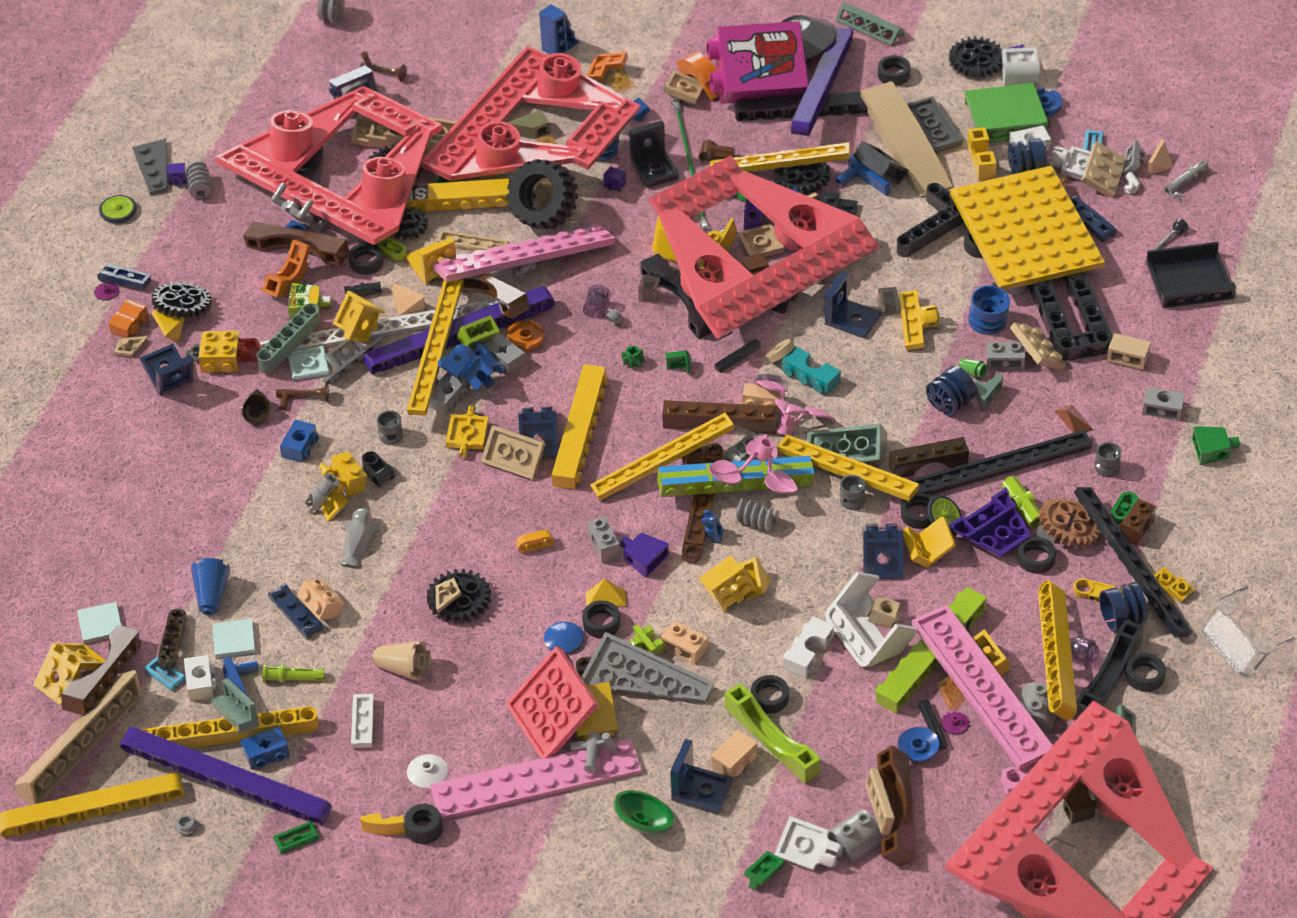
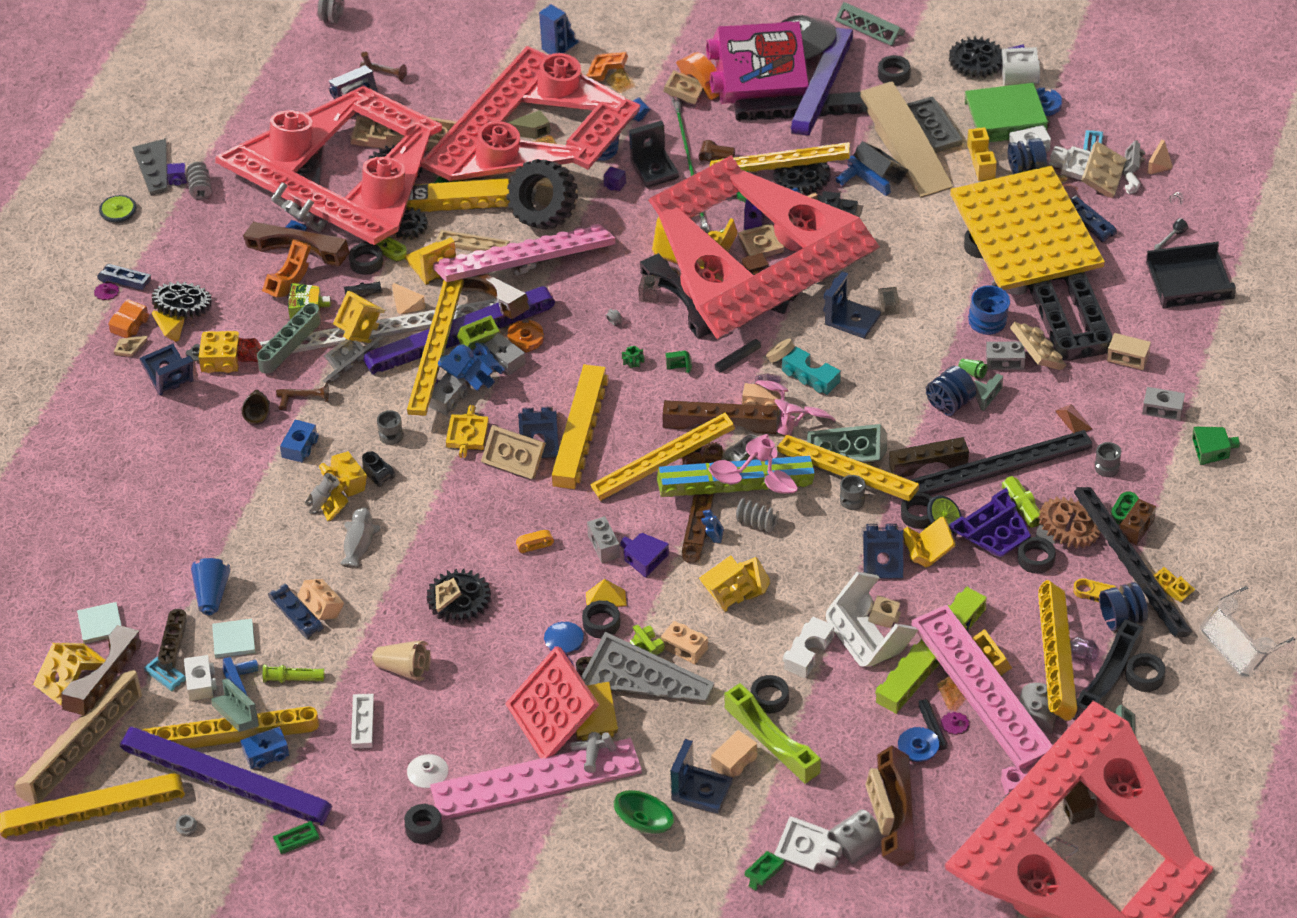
light aqua tile [288,345,330,381] -> none
yellow slope [360,813,406,835] -> none
clear purple wheel [583,285,611,319] -> none
black beam [896,183,964,257] -> none
yellow plate [899,290,941,351] -> none
light grey pin [1163,160,1209,196] -> none

